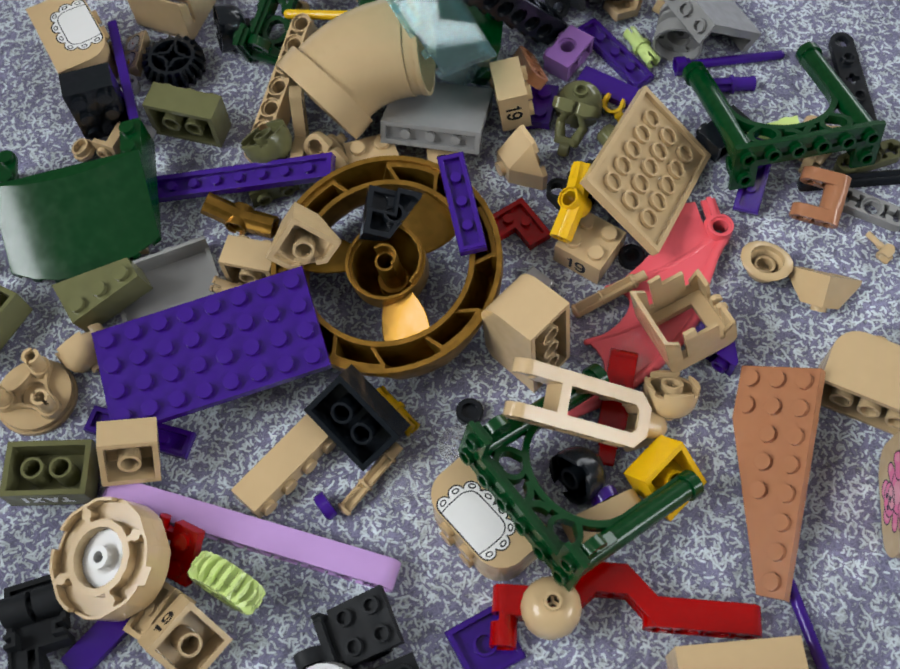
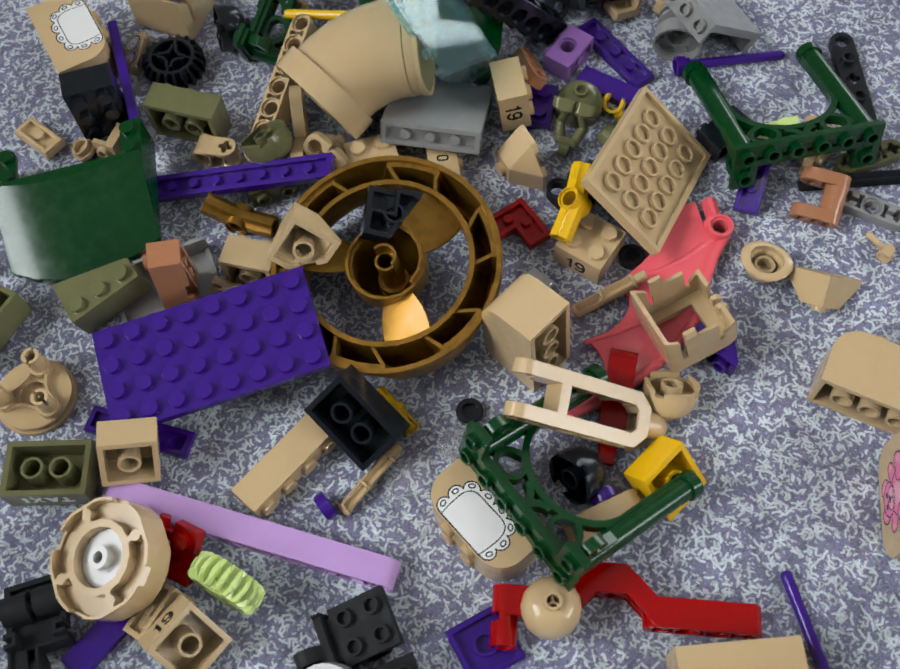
tan cylinder [55,323,105,373] -> none
dark purple tile [437,151,487,257] -> none
yellowish green pin [623,26,661,68] -> none
dark purple axle [713,75,756,94] -> none
nougat wing [732,365,826,602] -> none
none -> tan plate [14,116,67,160]
none -> nougat wedge [142,238,200,309]
none -> tan piece [191,134,242,167]

